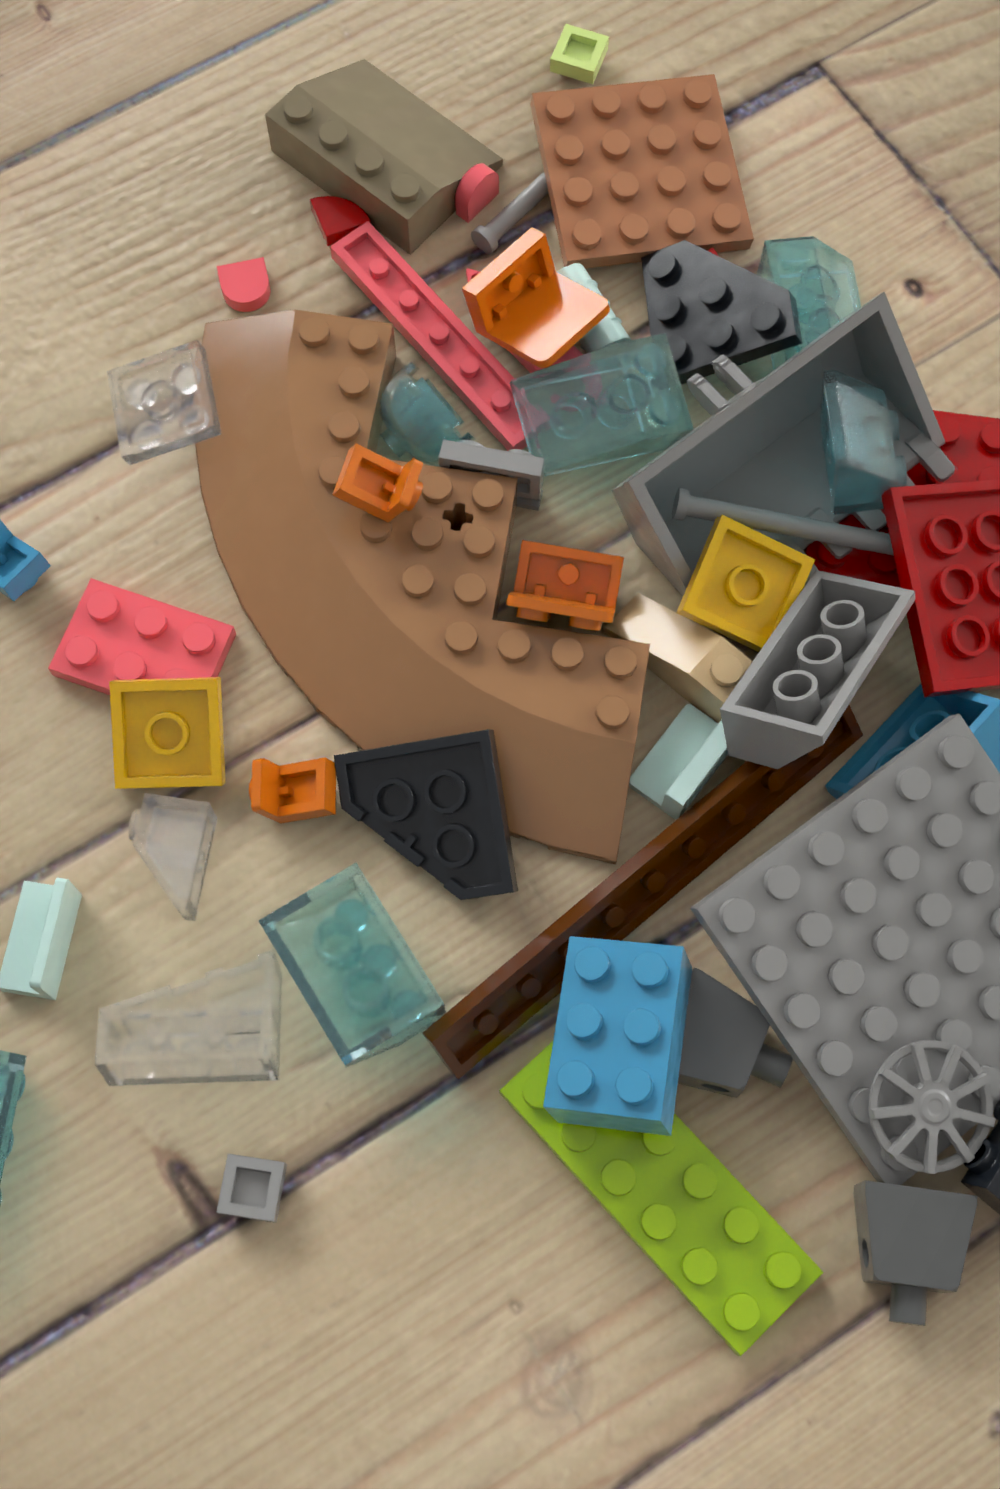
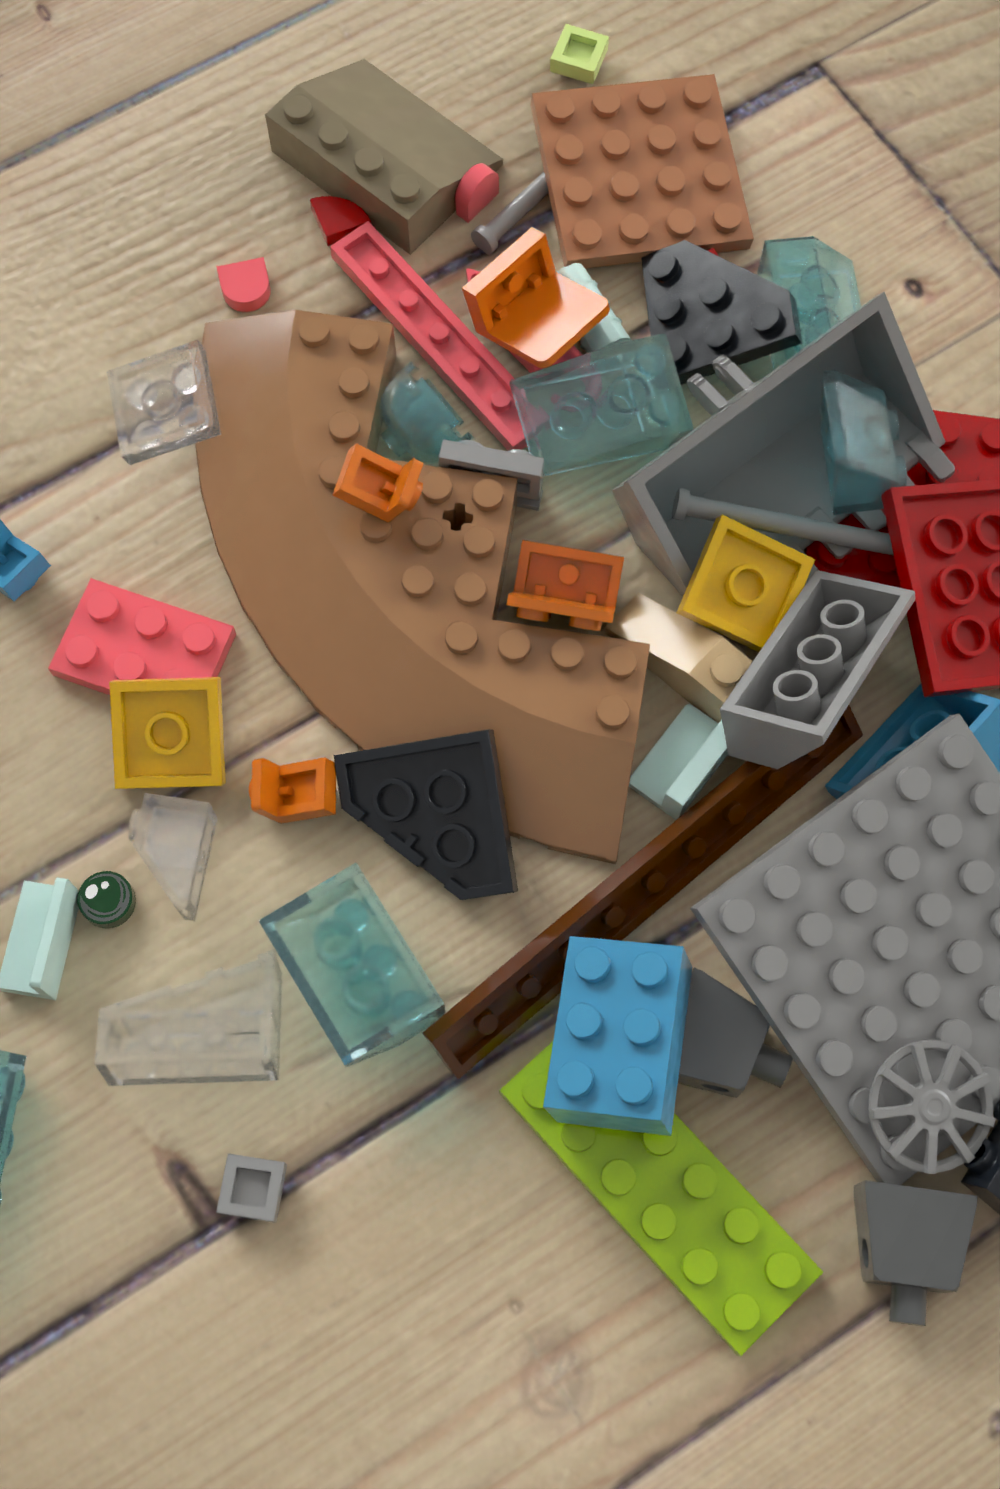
none -> dark green tile [77,871,136,929]

